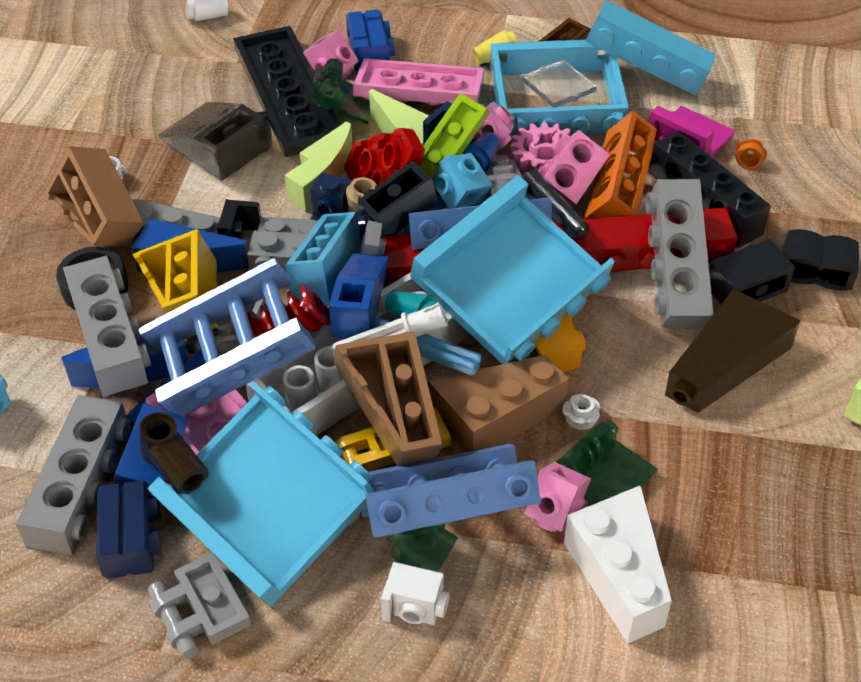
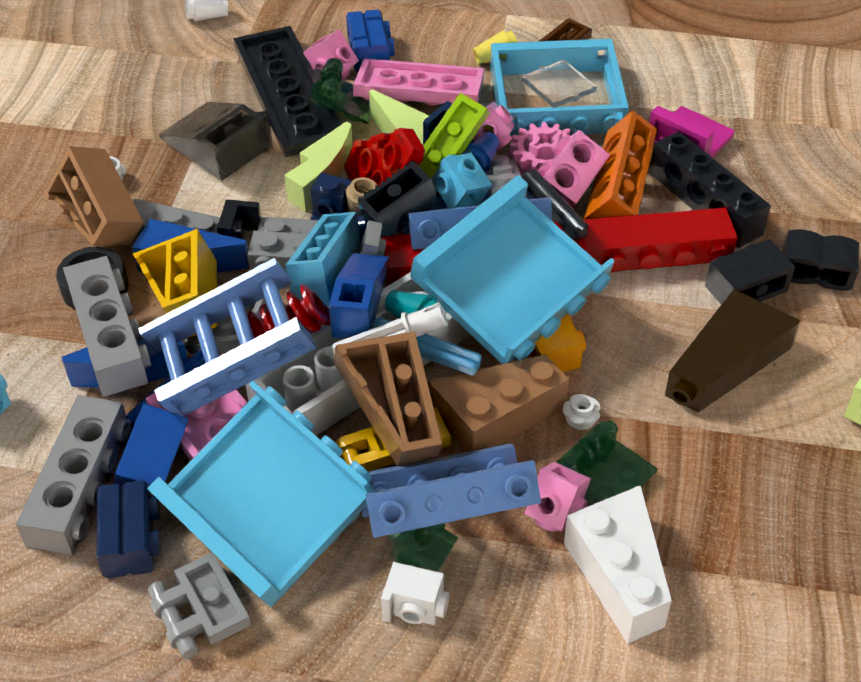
dark brown piece [139,412,209,495] -> none
medium azure brick [586,0,716,96] -> none
light grey brick [645,179,713,327] -> none
orange plate [735,139,767,170] -> none

